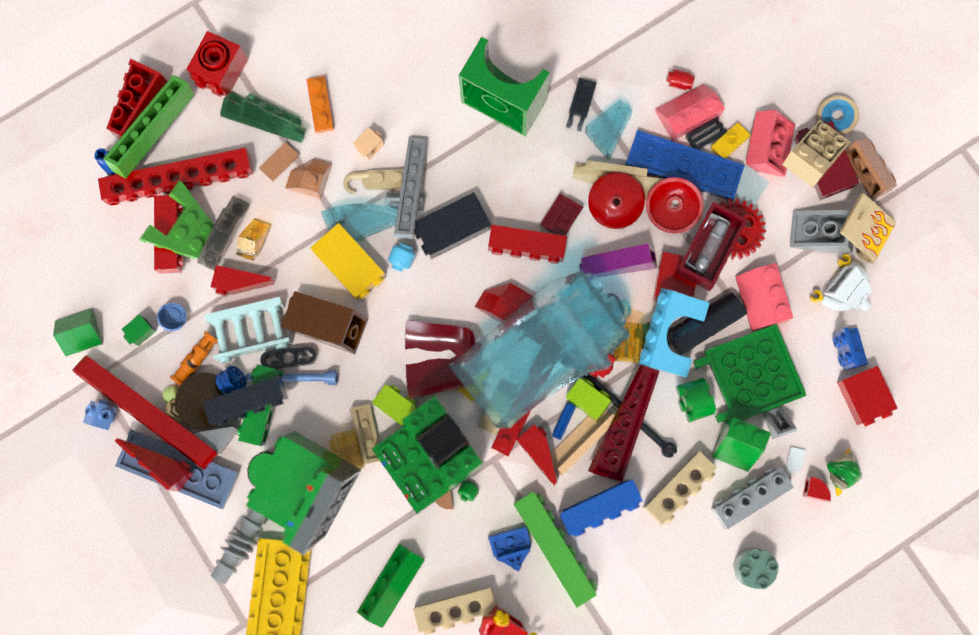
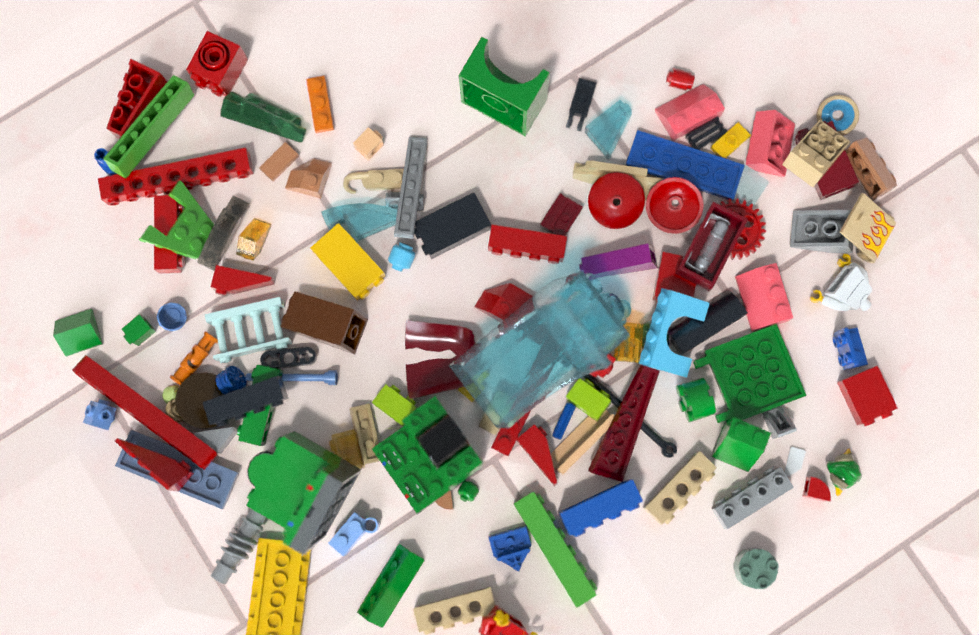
none -> light blue hinge [328,512,380,556]

